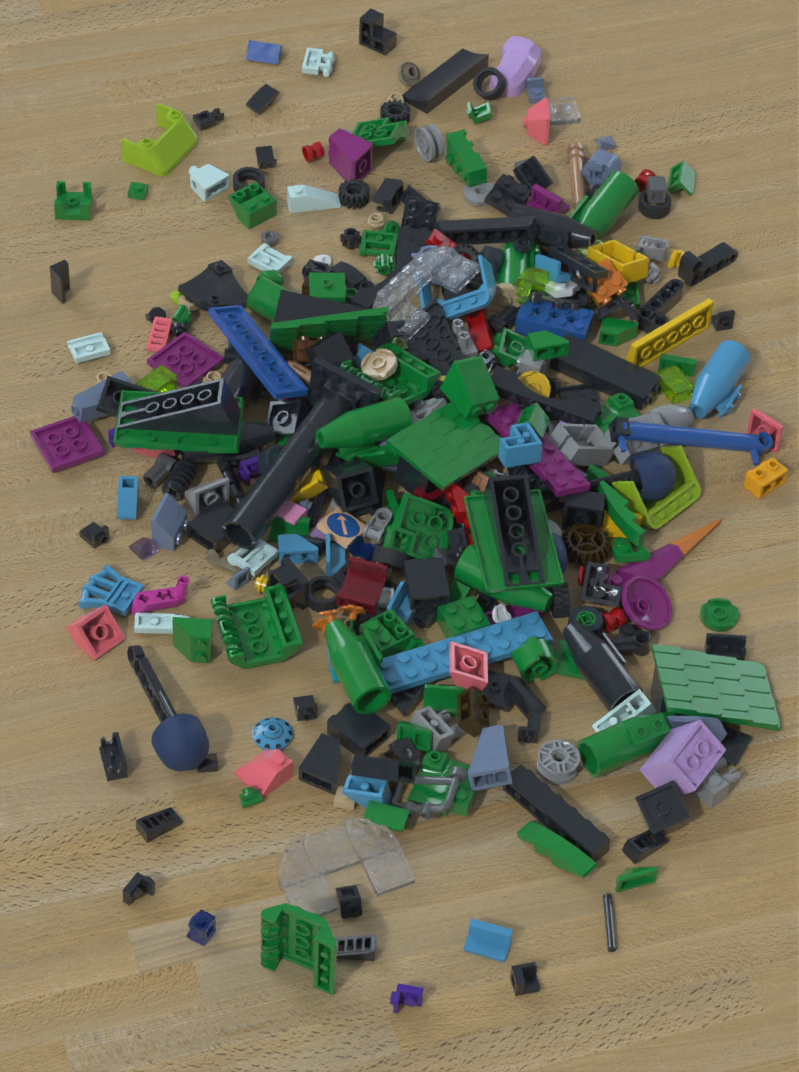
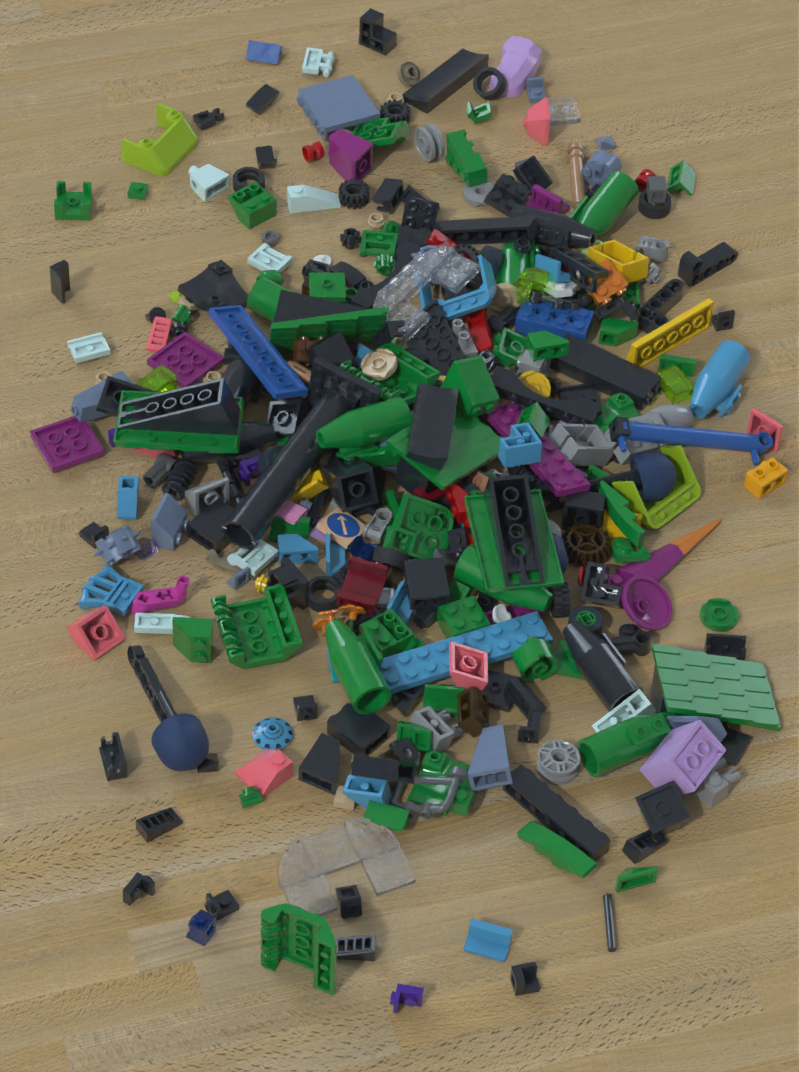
black slope [304,536,326,556] -> none
red wheel [602,607,626,632] -> none
yellow plate [667,249,684,268] -> none
none -> sand blue brick [94,525,141,566]
none -> black bracket [204,890,239,920]
none -> sand blue panel [297,75,380,141]
none -> black arch [405,382,459,471]

